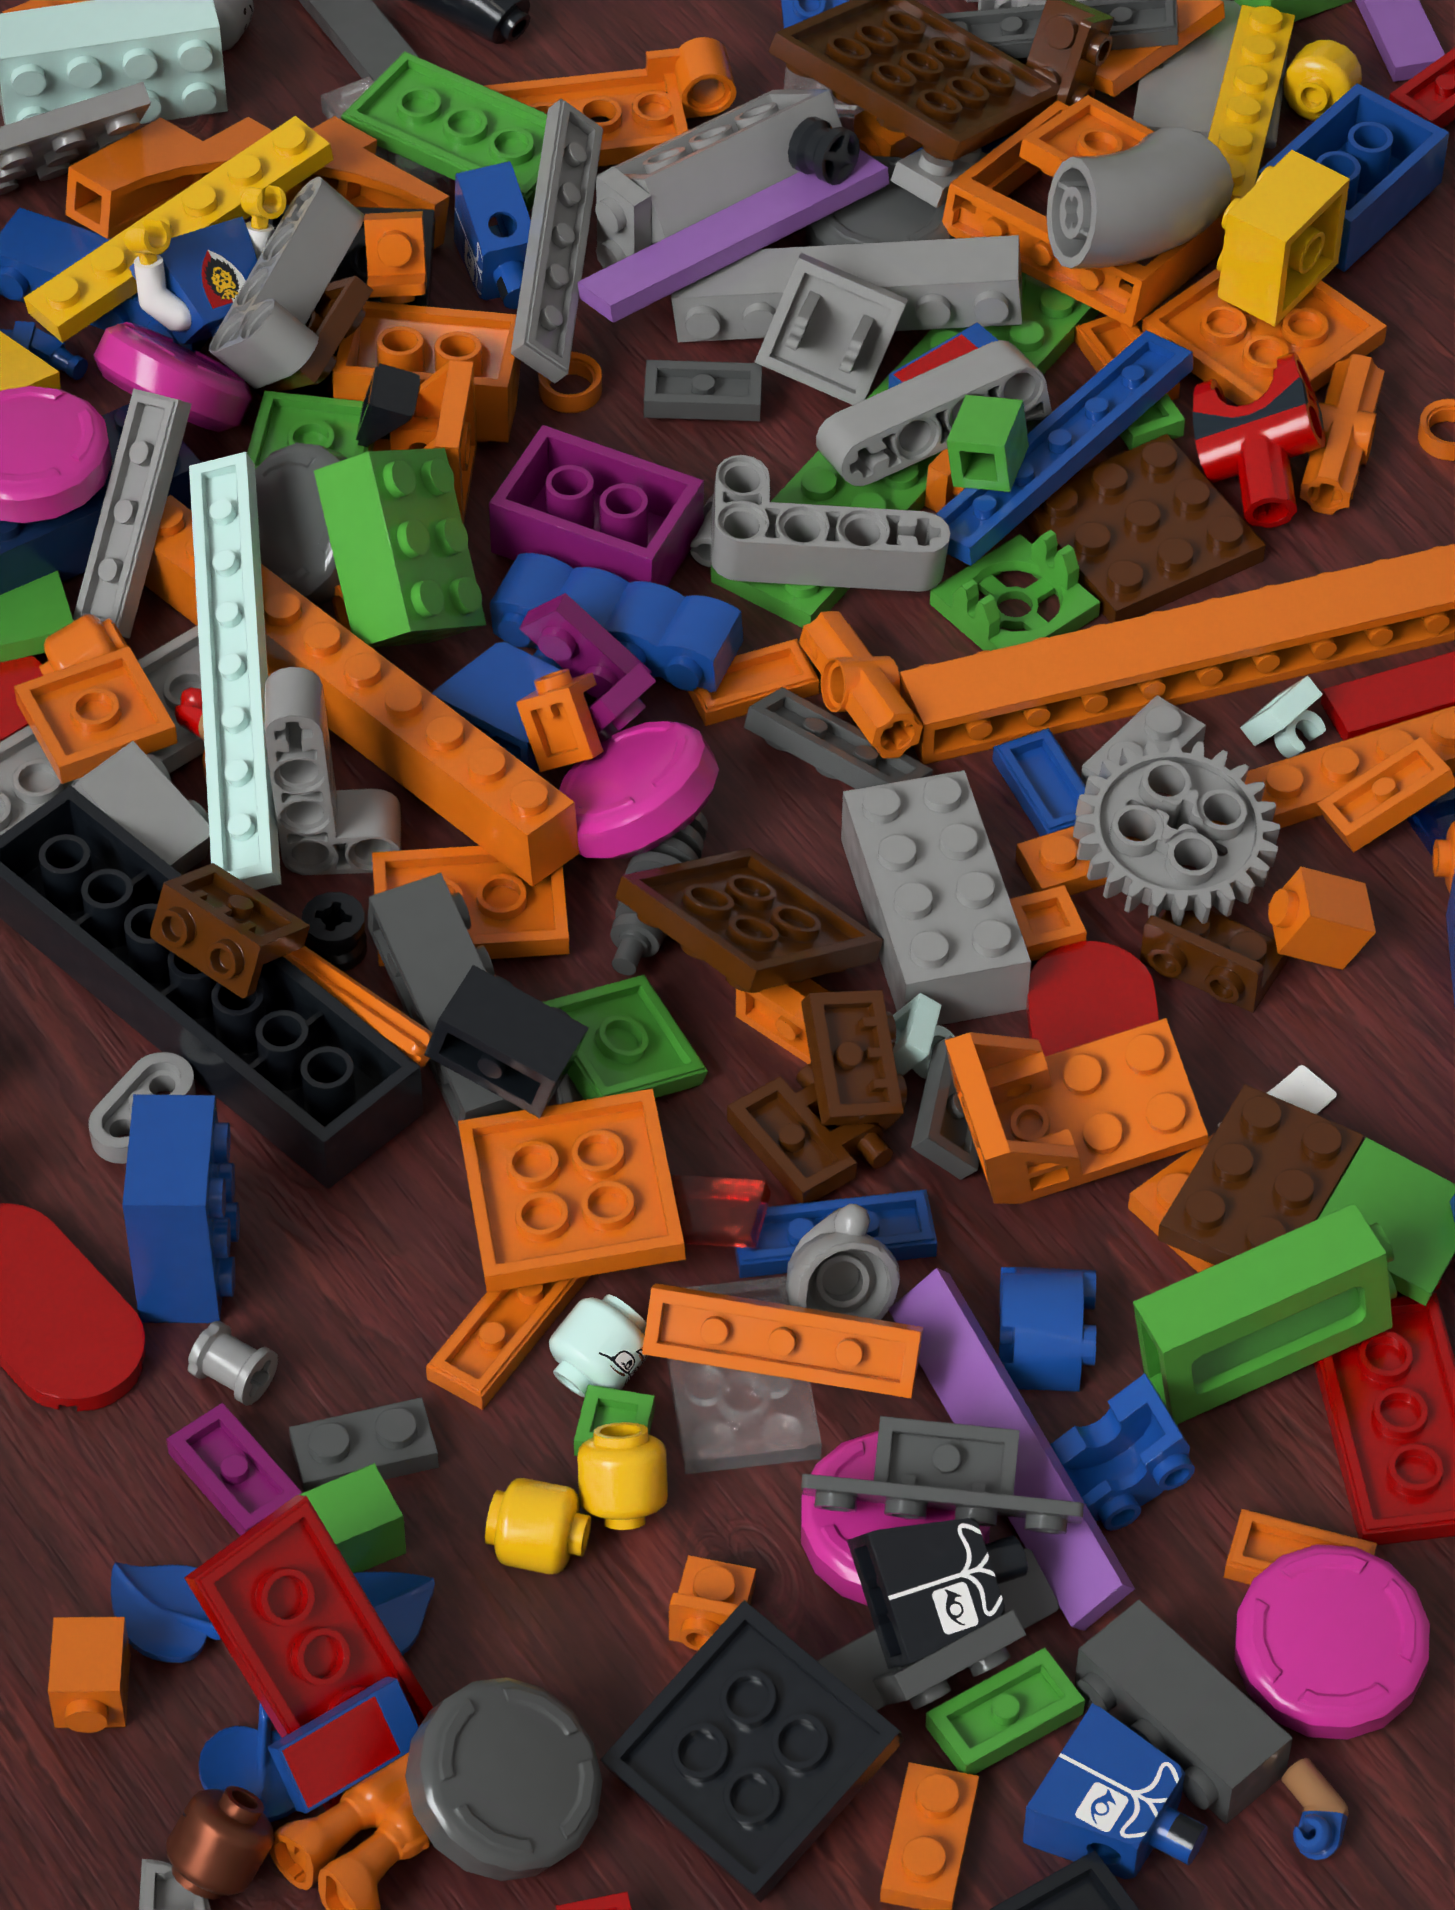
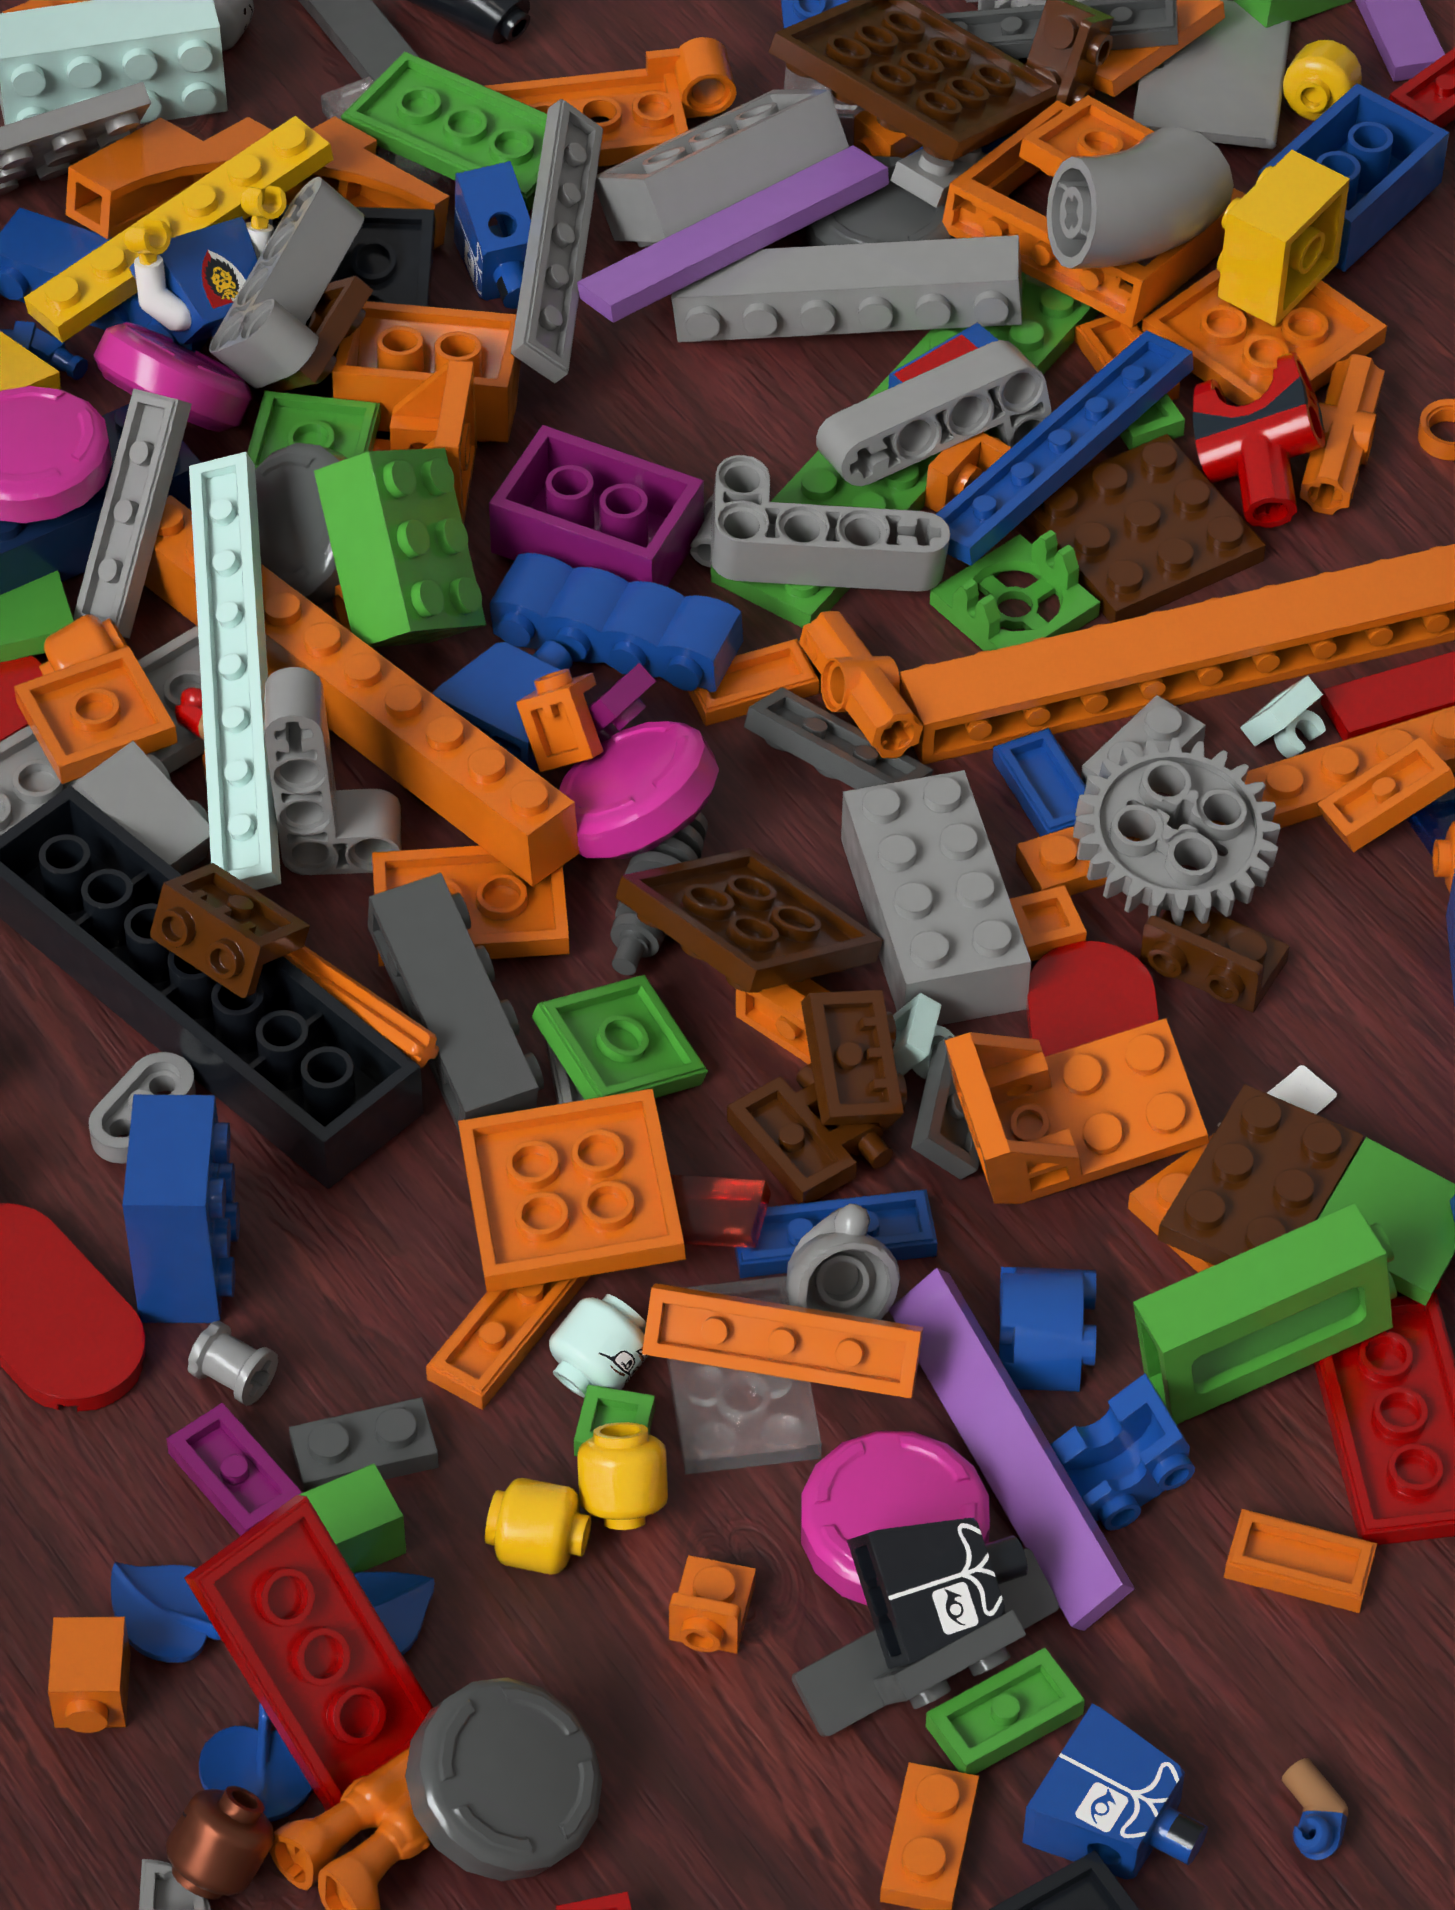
red tile [268,1676,419,1814] -> none
black wheel [302,892,367,972] -> none
black slope [356,363,421,447] -> none
orange bracket [364,211,427,304] -> none
black brick [424,965,589,1118] -> none
magenta plate [519,593,651,699] -> none
orange piece [538,352,602,413] -> none
light grey plate [595,166,652,268] -> none
black plate [600,1600,905,1903] -> none
dark grey plate [644,360,762,421] -> none
light grey plate [755,253,908,405] -> none
black wheel [788,116,860,185] -> none
dark grey bracket [801,1416,1084,1534] -> none
bright green brick [947,395,1029,492] -> none
dark grey brick [1074,1600,1293,1824] -> none
yellow plate [1208,5,1295,213] -> none
dark pink piece [1235,1544,1430,1740] -> none
orange brick [1268,866,1376,970] -> none

